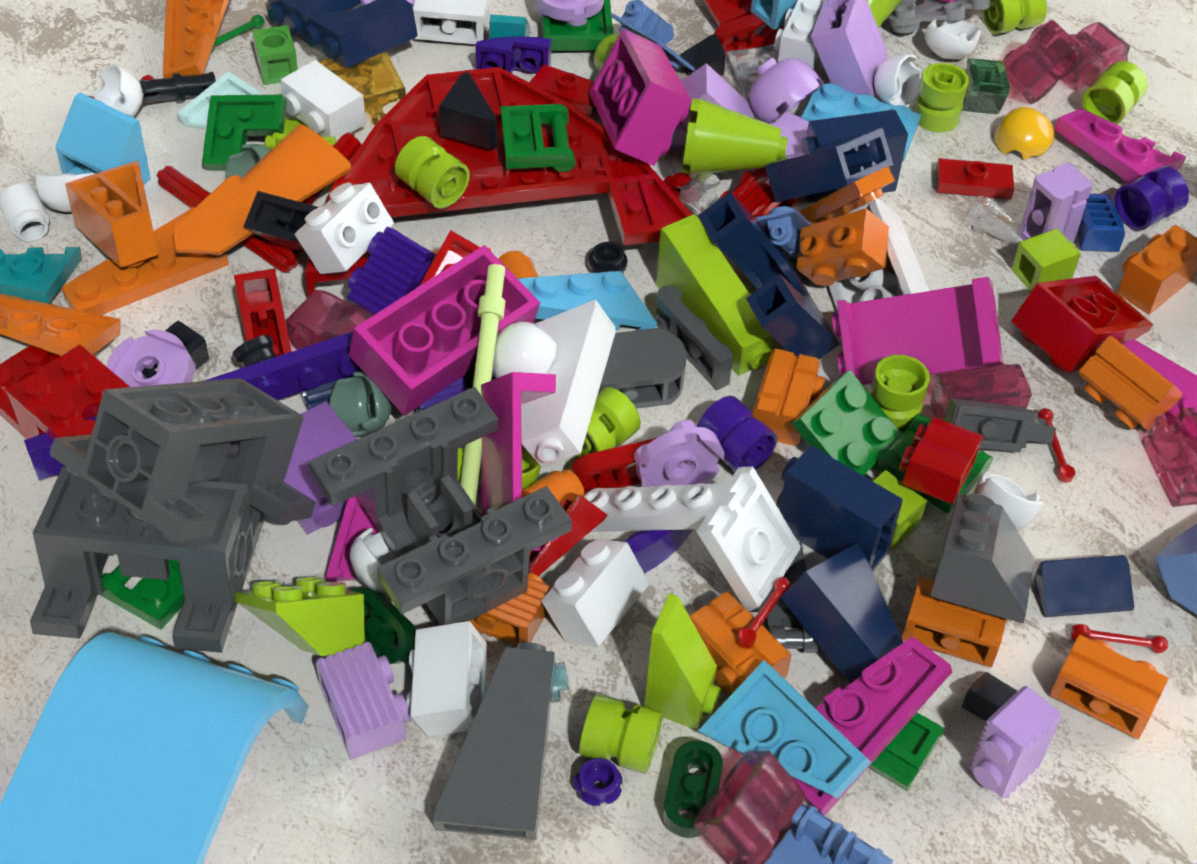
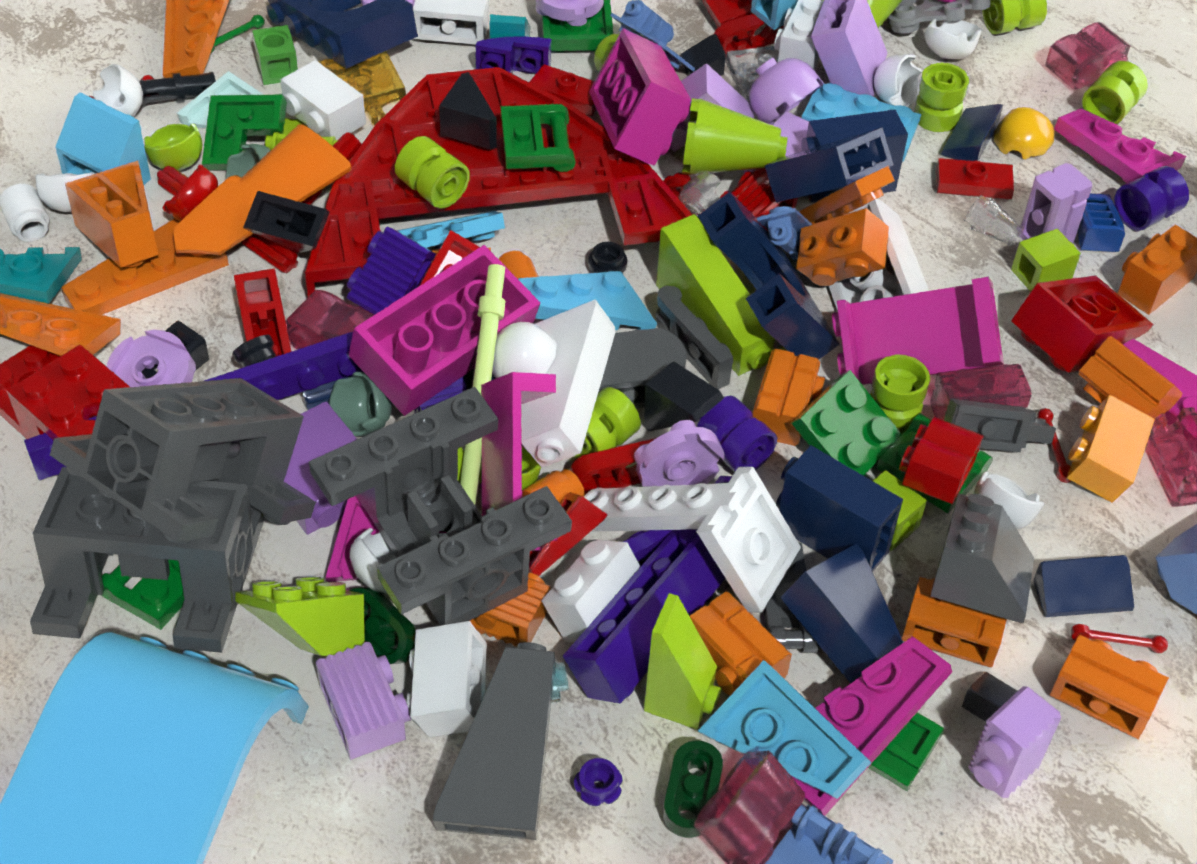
white brick [295,183,394,274] -> none
lime wheel [579,693,663,774] -> none
red hinge [736,577,792,649] -> none
clear green slope [963,58,1010,115] -> none
clear pink brick [998,19,1086,105] -> none
none -> lime hair [144,123,203,171]
none -> red hair [162,164,218,221]
none -> medium azure wing [397,211,505,249]
none -> dark purple brick [563,476,732,704]
none -> black slope [644,361,724,432]
none -> dark blue slope [941,104,1003,161]
none -> light orange brick [1067,395,1155,503]

